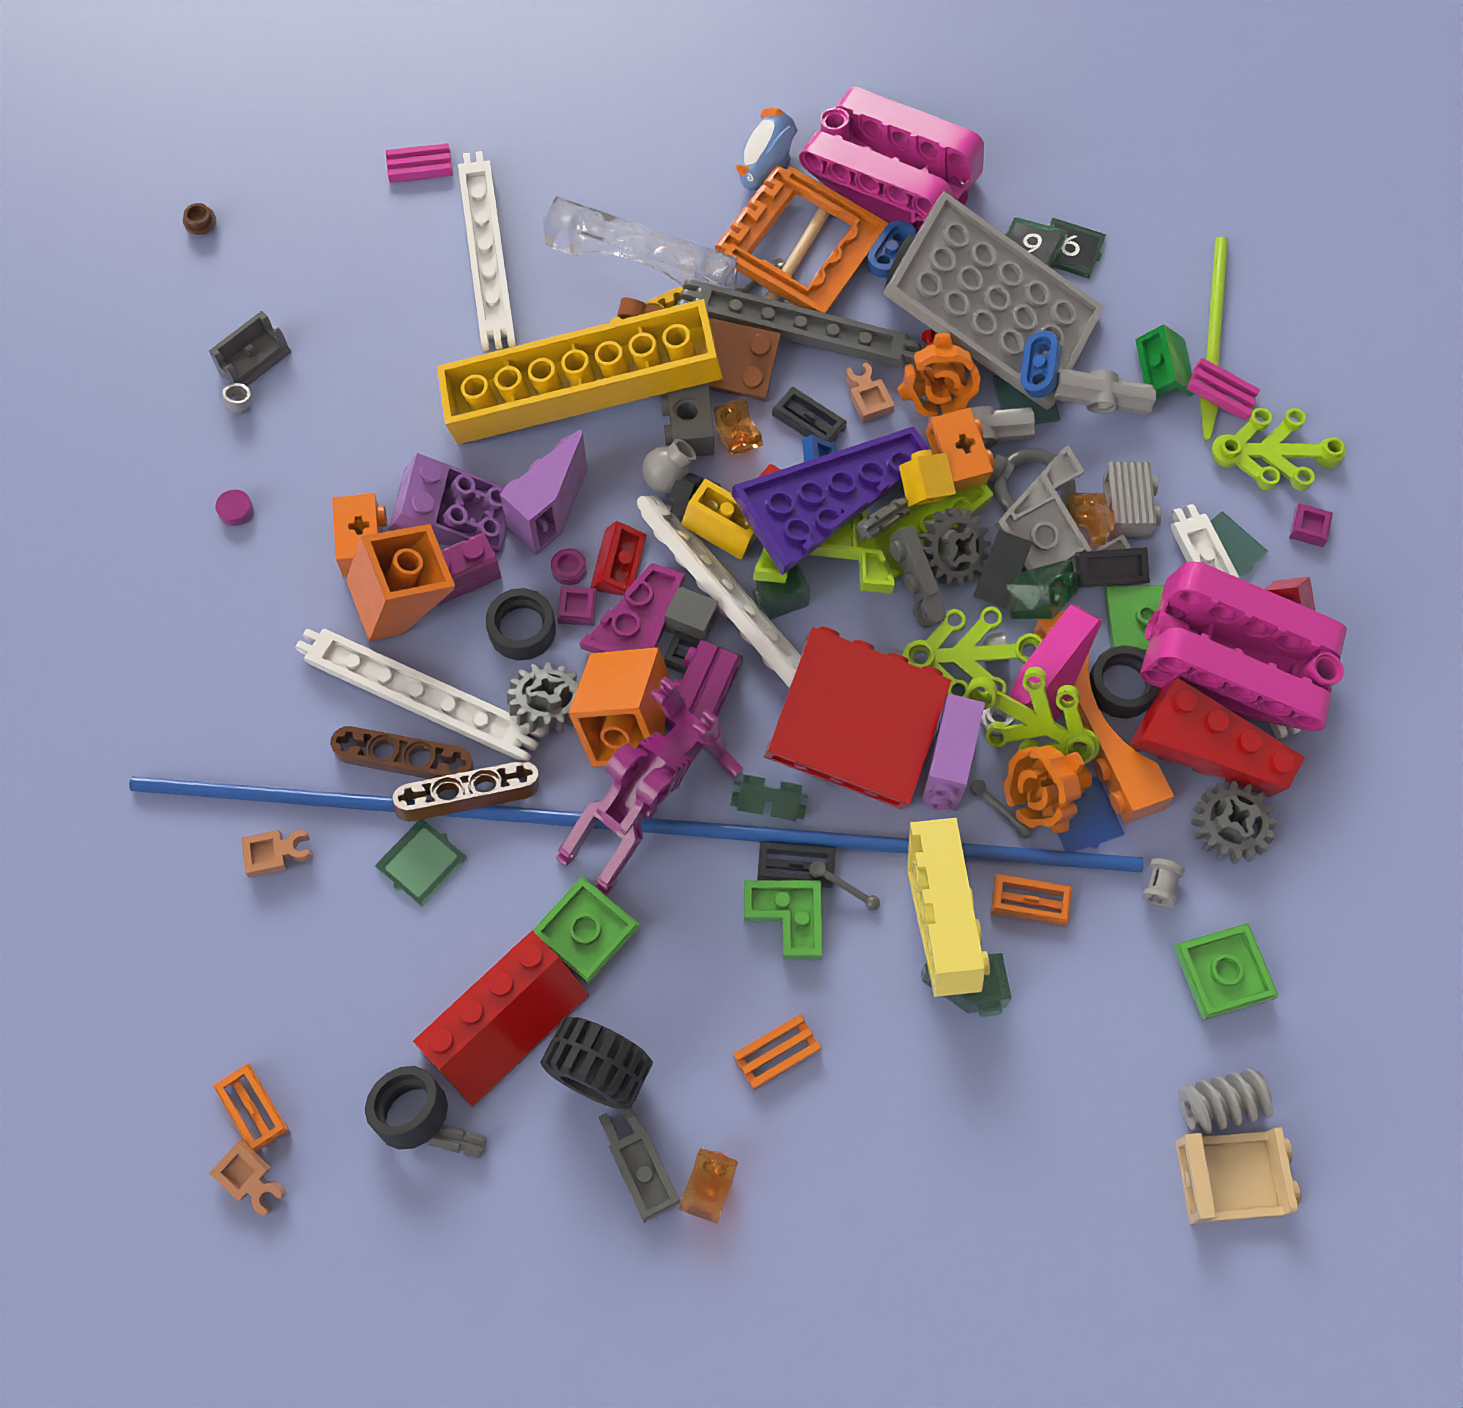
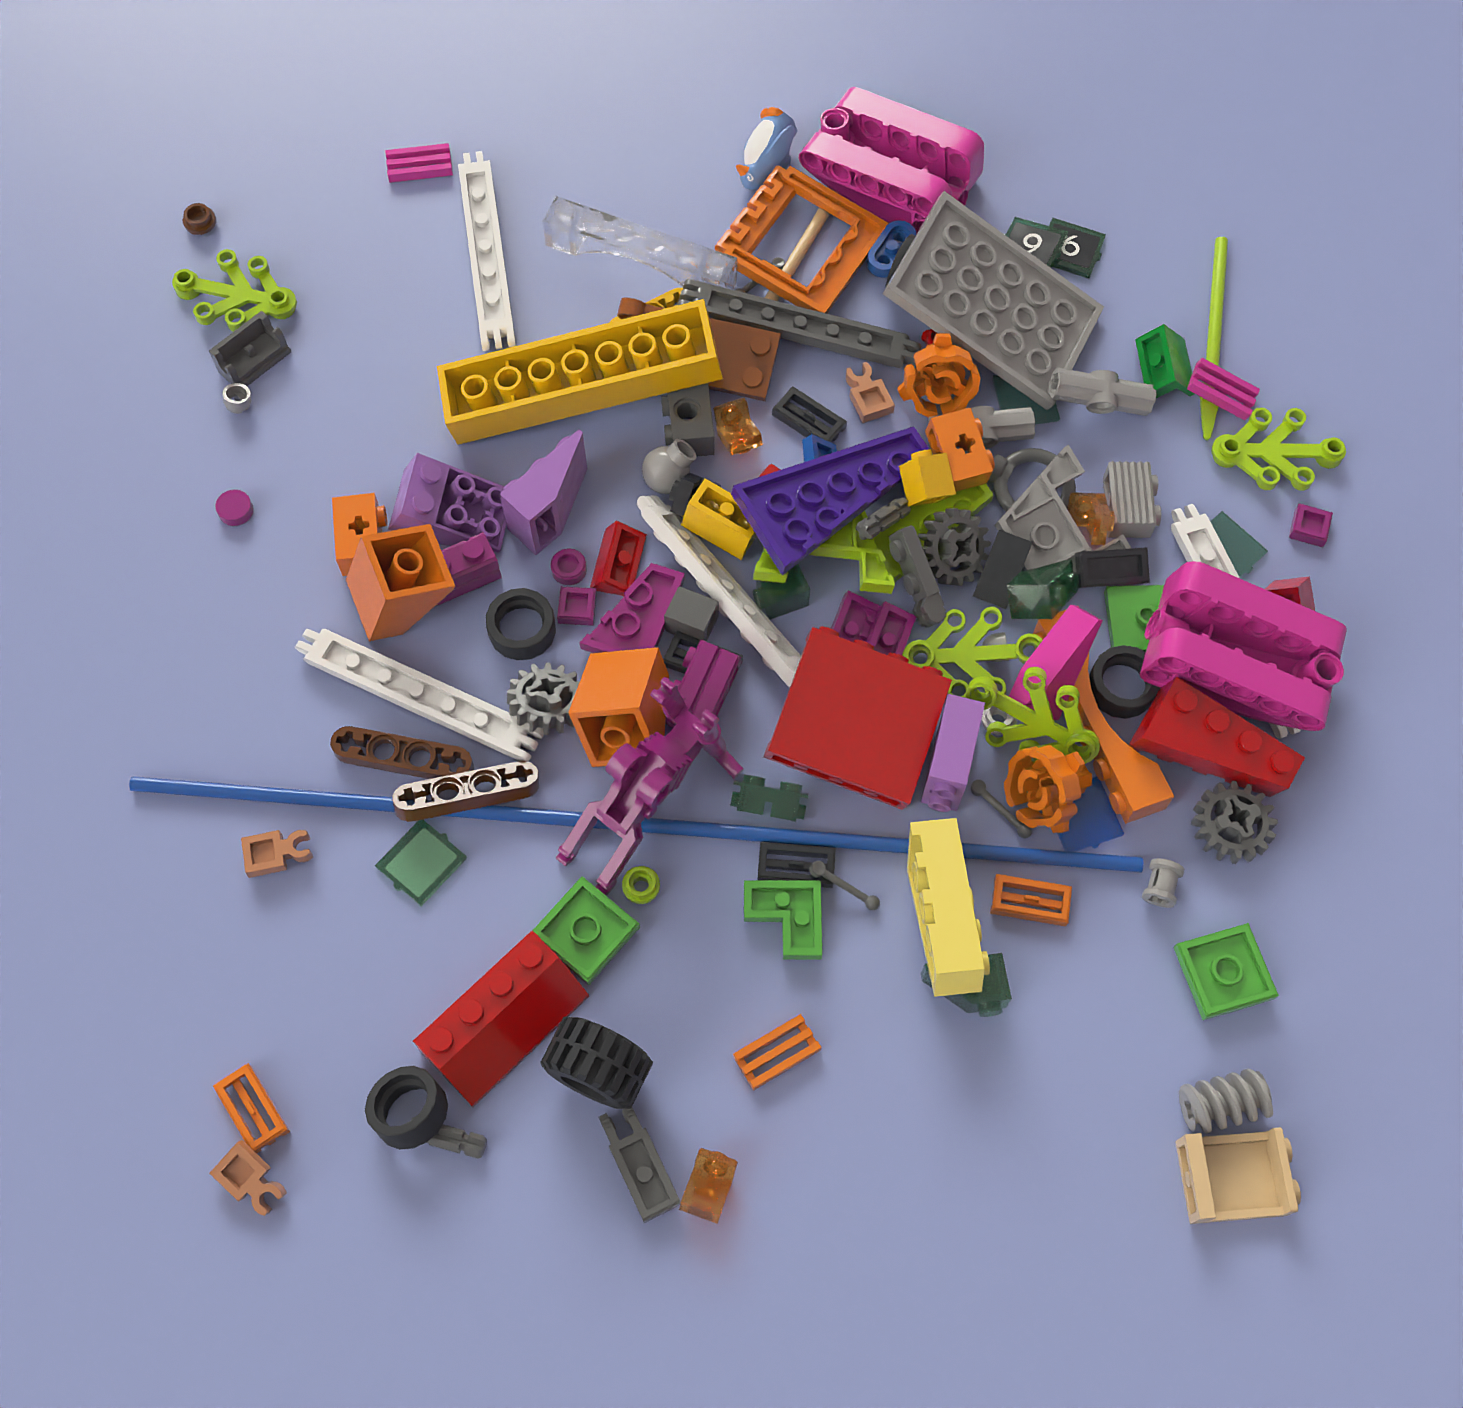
blue plate [1020,330,1062,398] -> none
none -> lime plant [172,249,297,332]
none -> lime plate [622,866,660,904]
none -> magenta slope [831,590,917,655]

